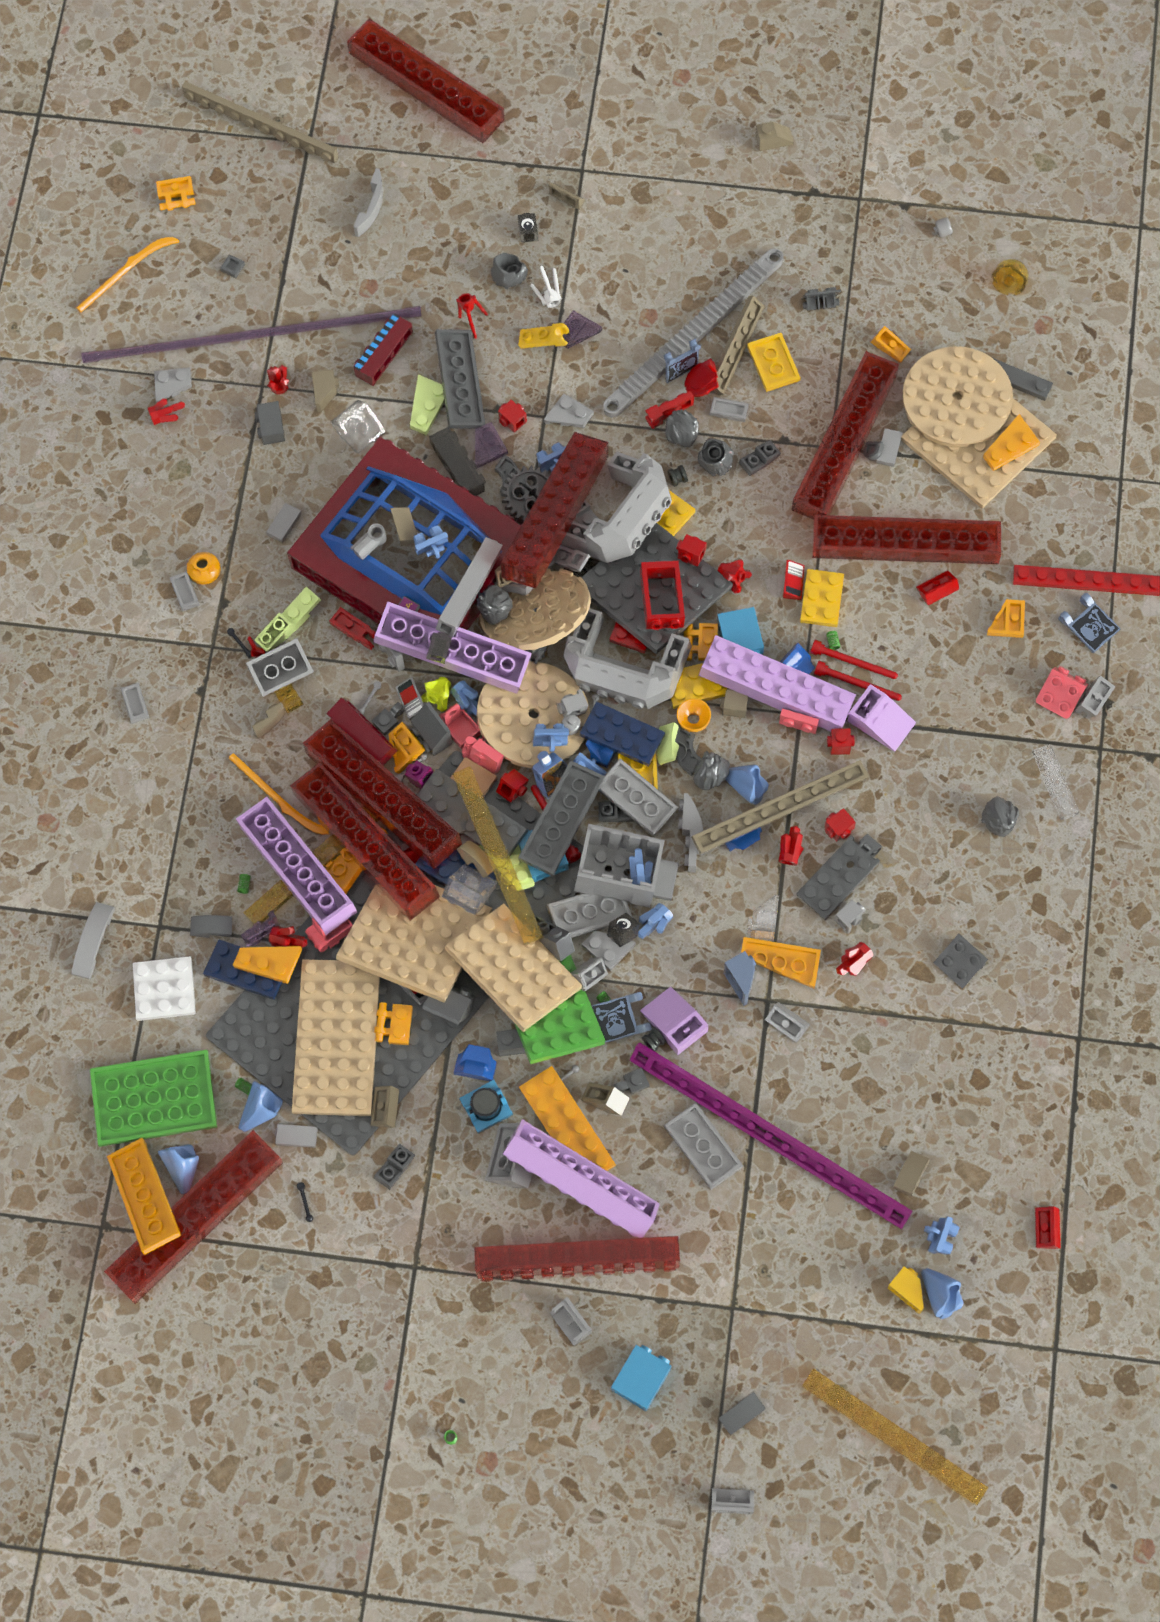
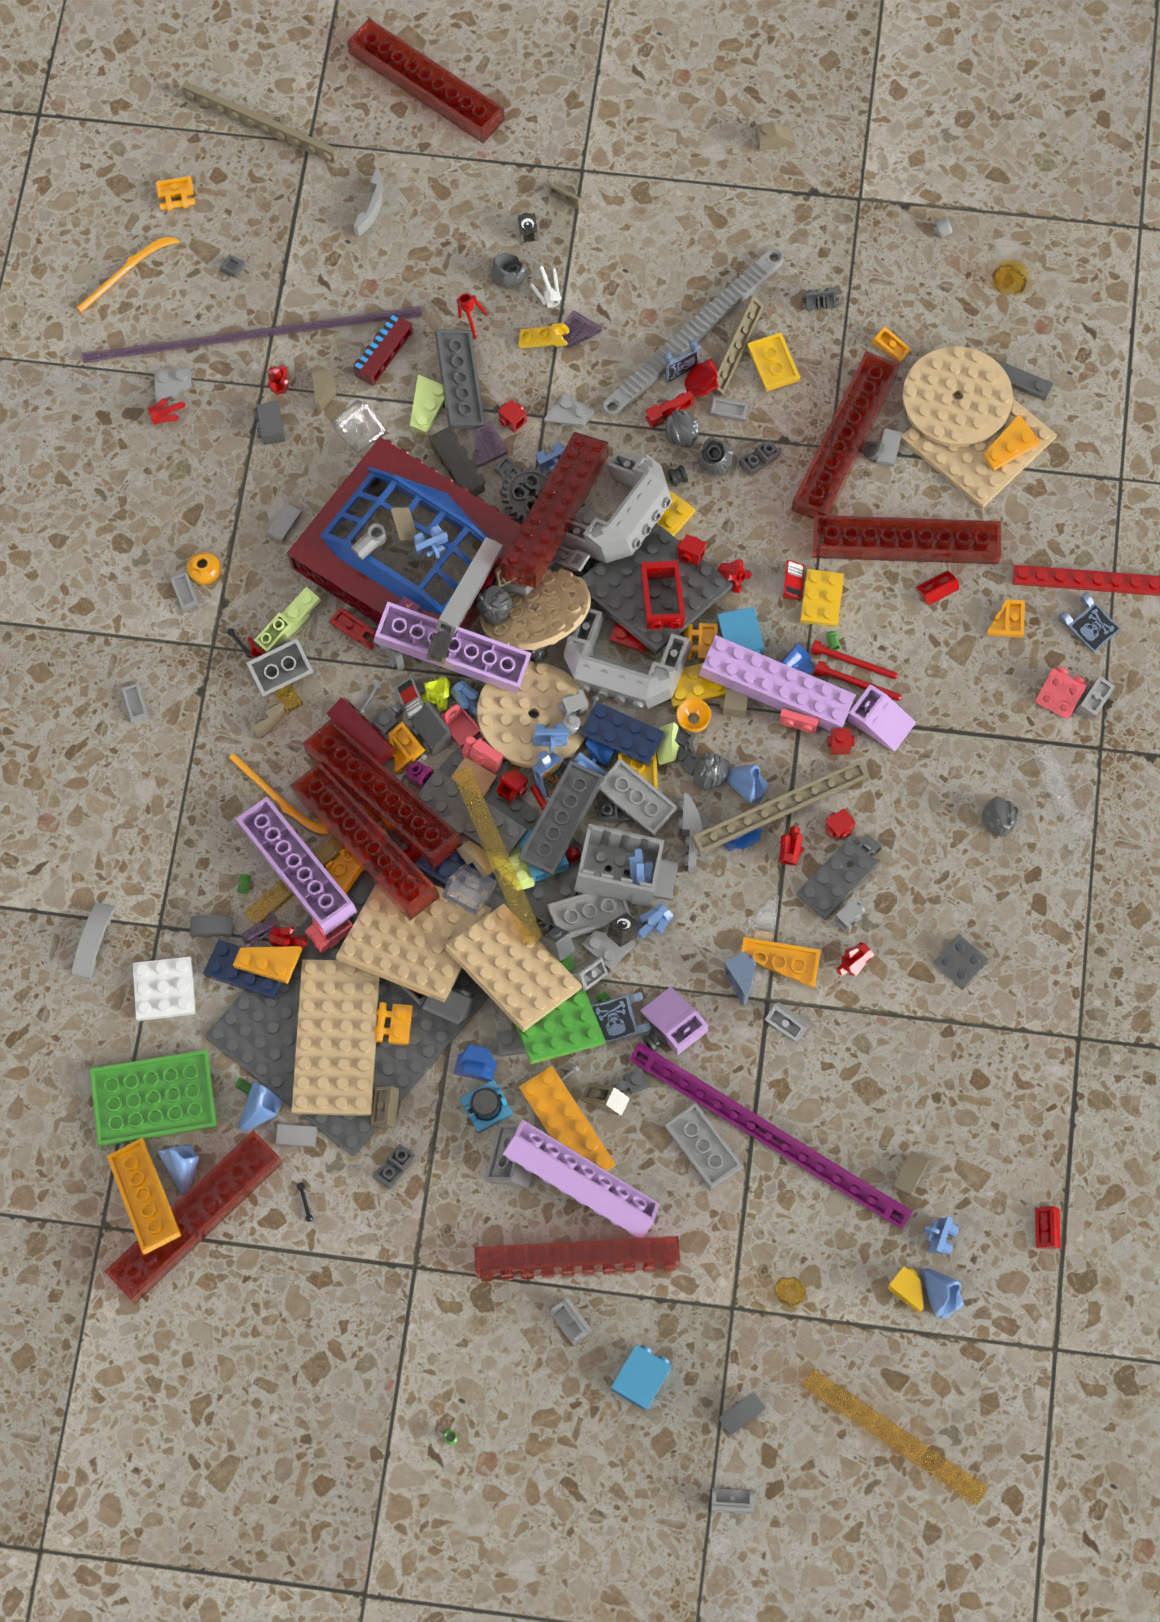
none -> clear yellow hair [775,1277,806,1308]

